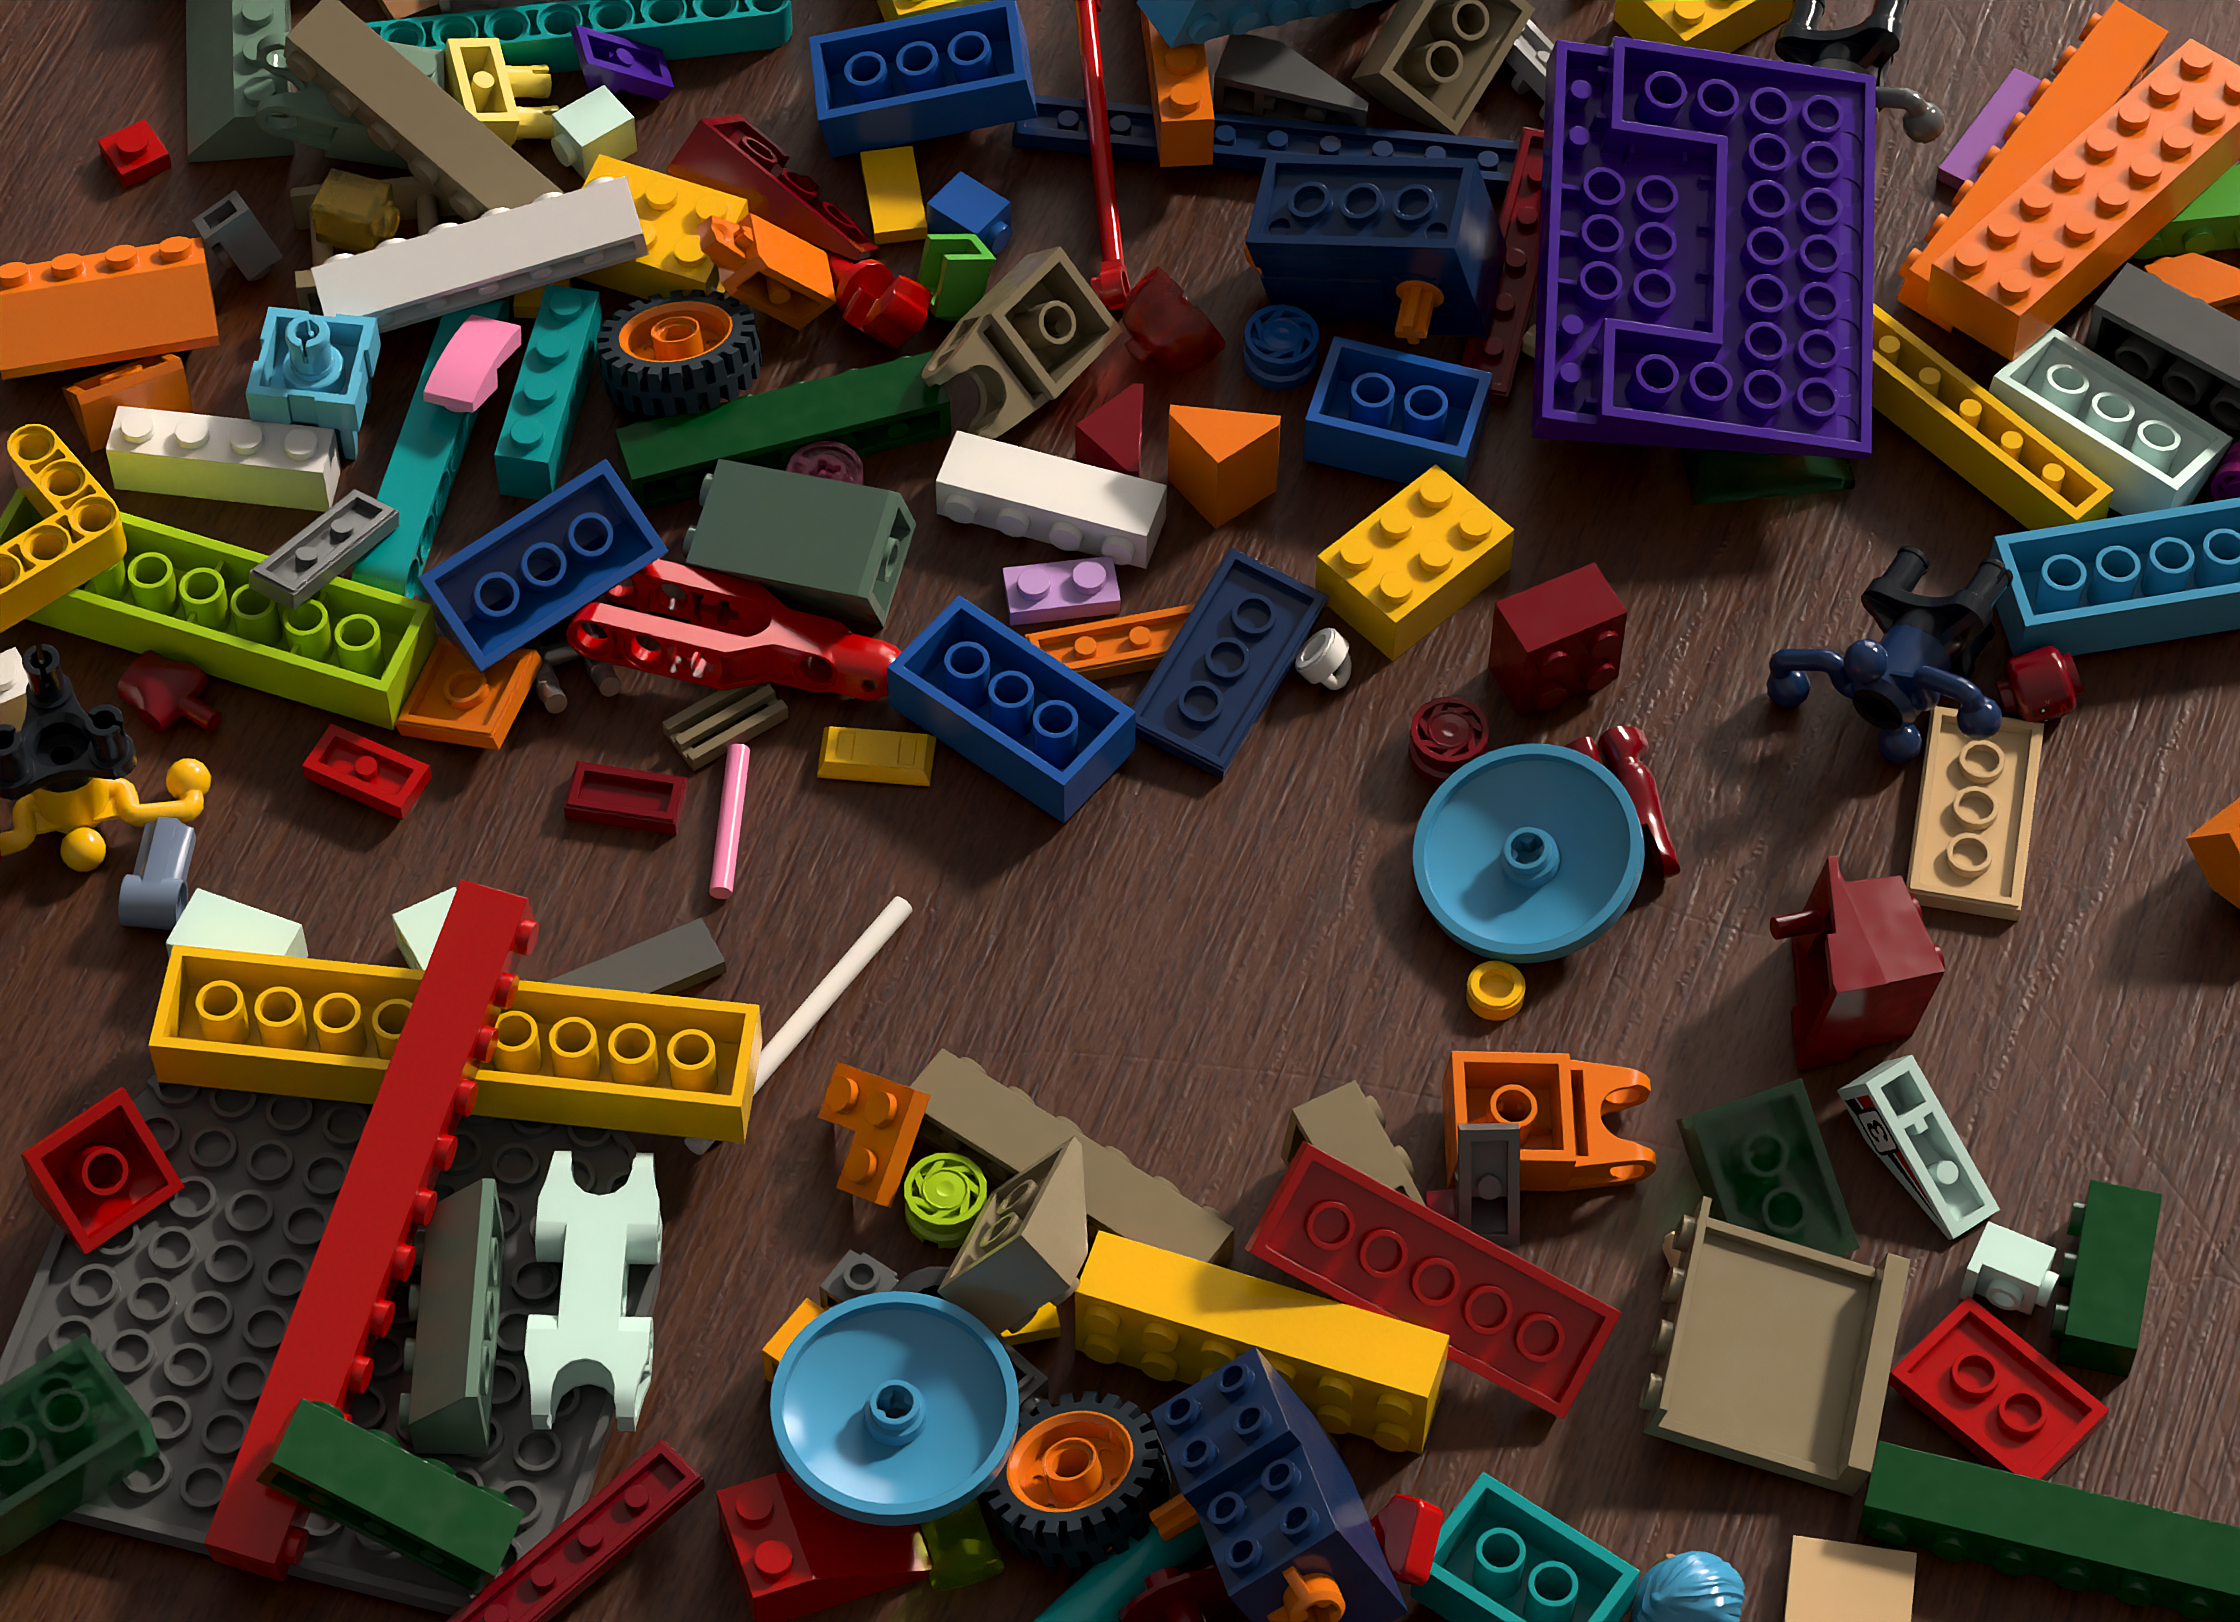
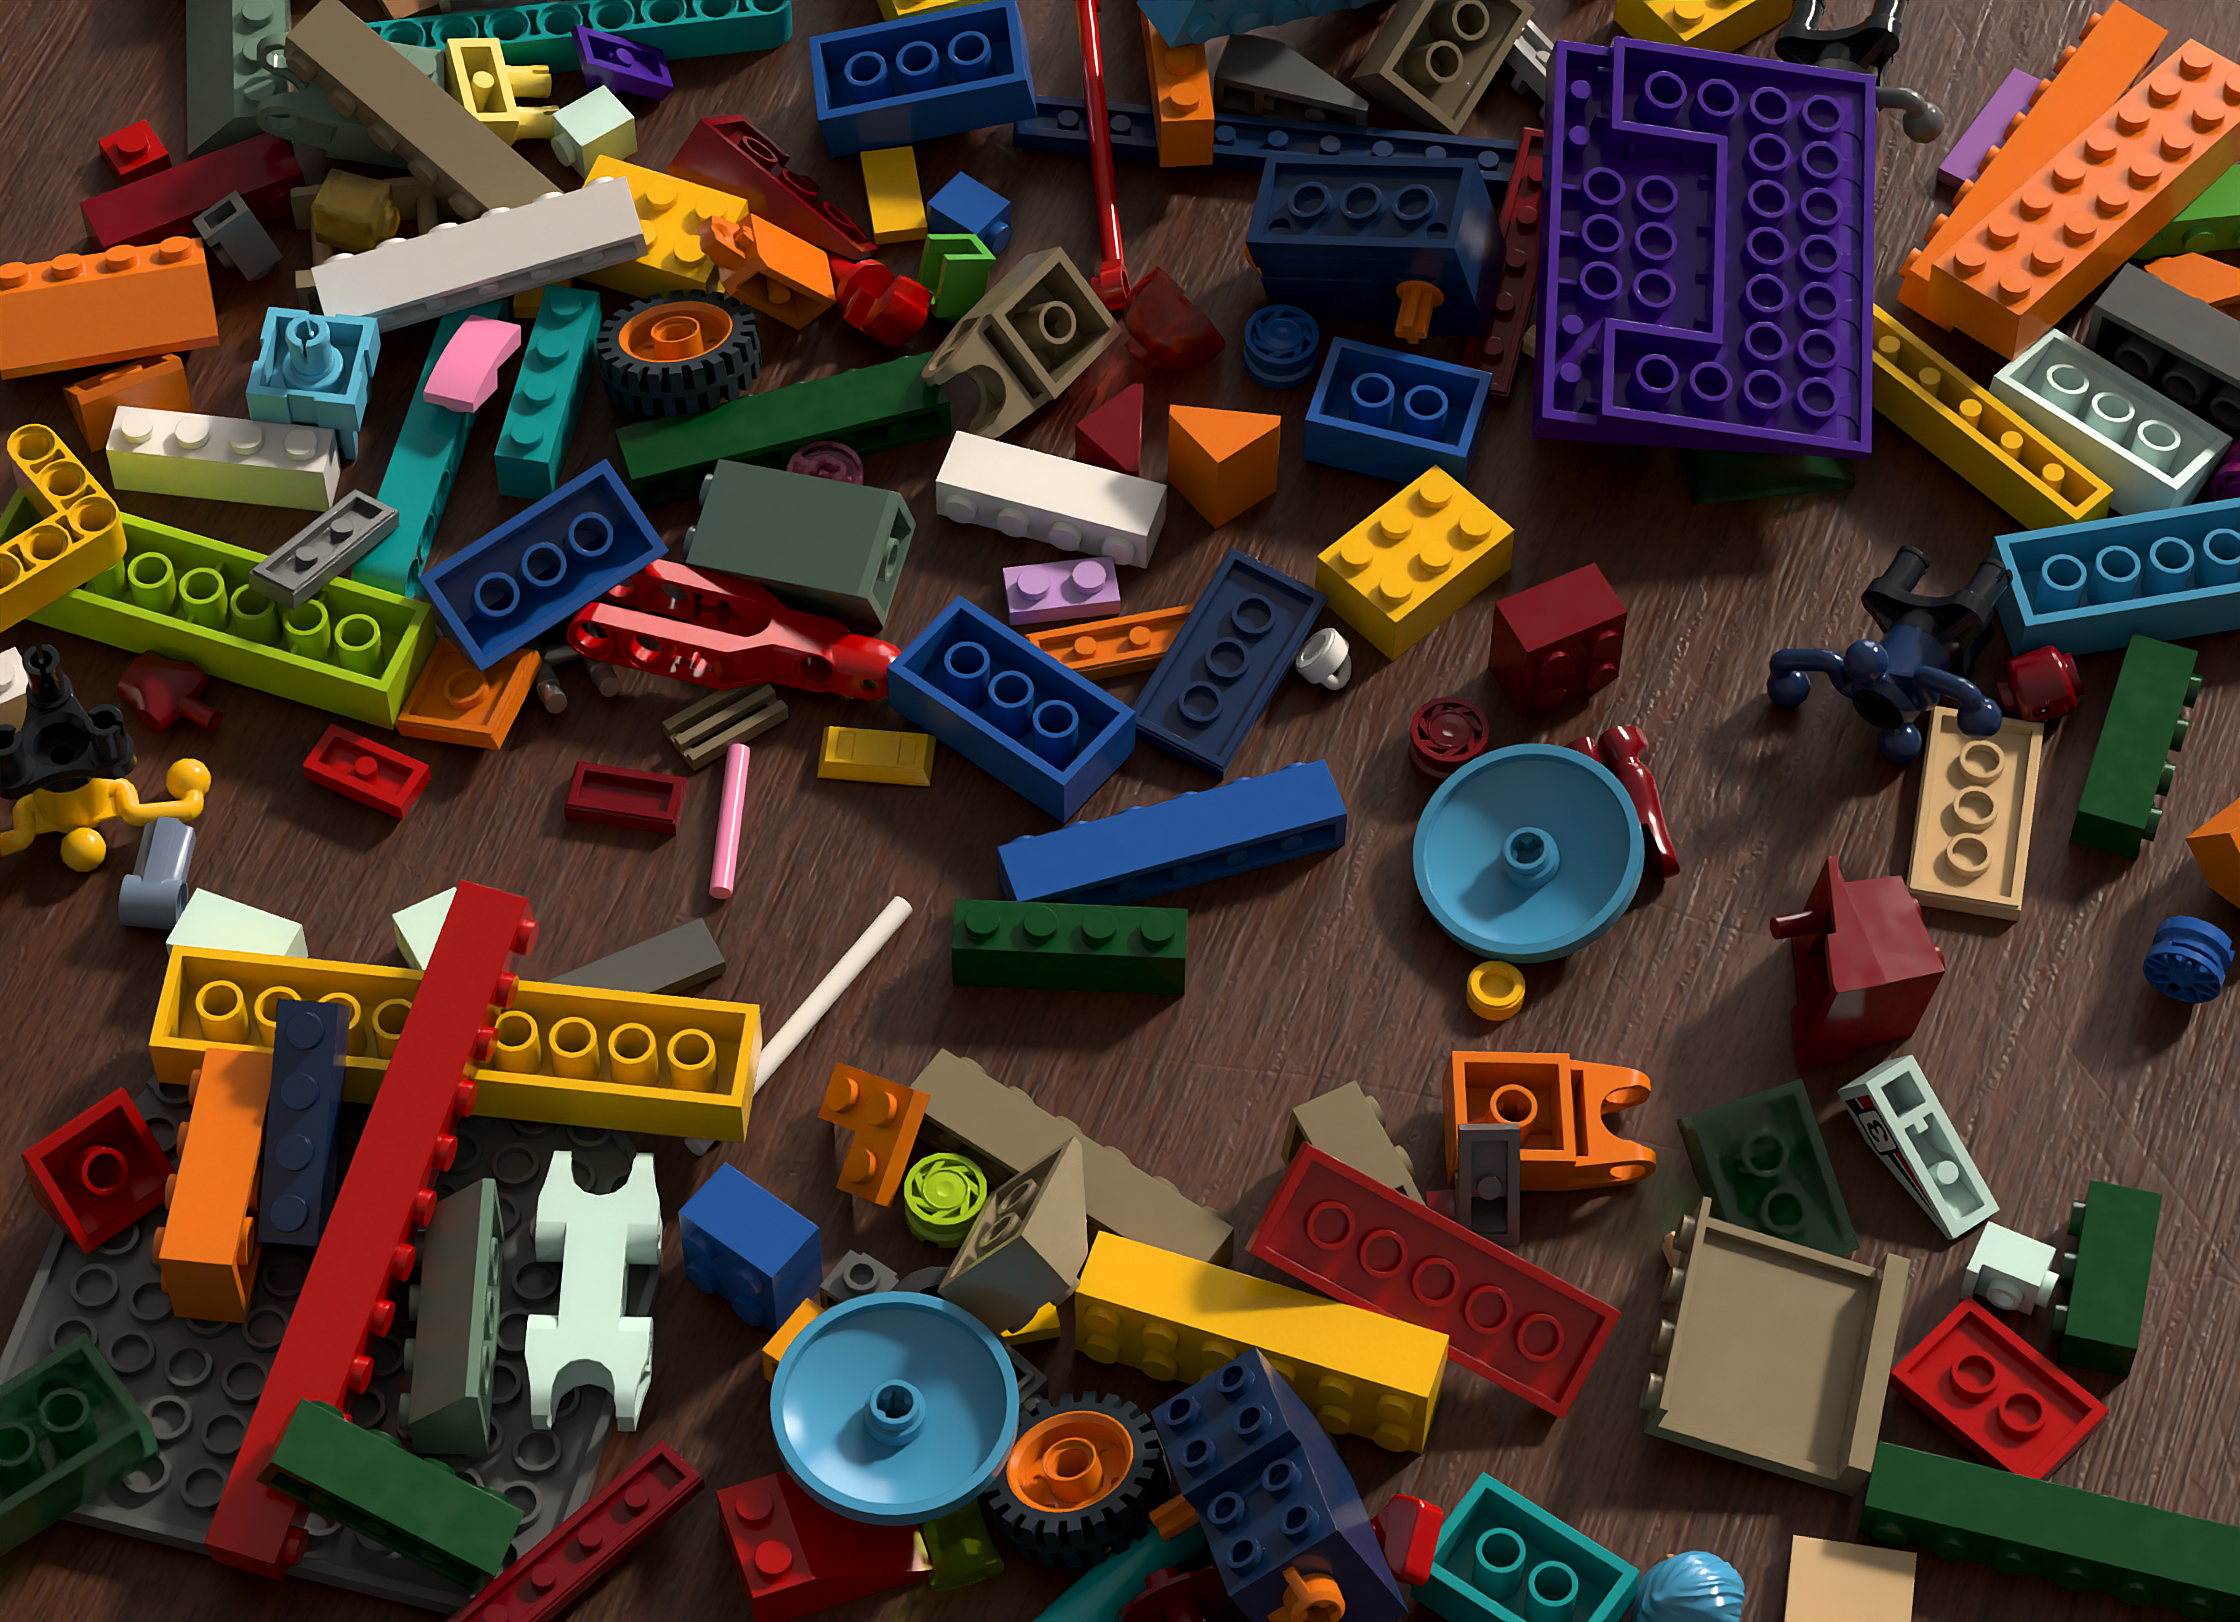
none -> dark red brick [80,132,305,254]
none -> orange brick [152,1047,273,1324]
none -> dark blue brick [257,999,350,1247]
none -> blue brick [678,1162,823,1334]
none -> dark green brick [951,899,1188,995]
none -> blue brick [997,759,1347,906]
none -> dark green brick [2069,633,2203,861]
none -> blue wheel [2142,916,2236,1003]

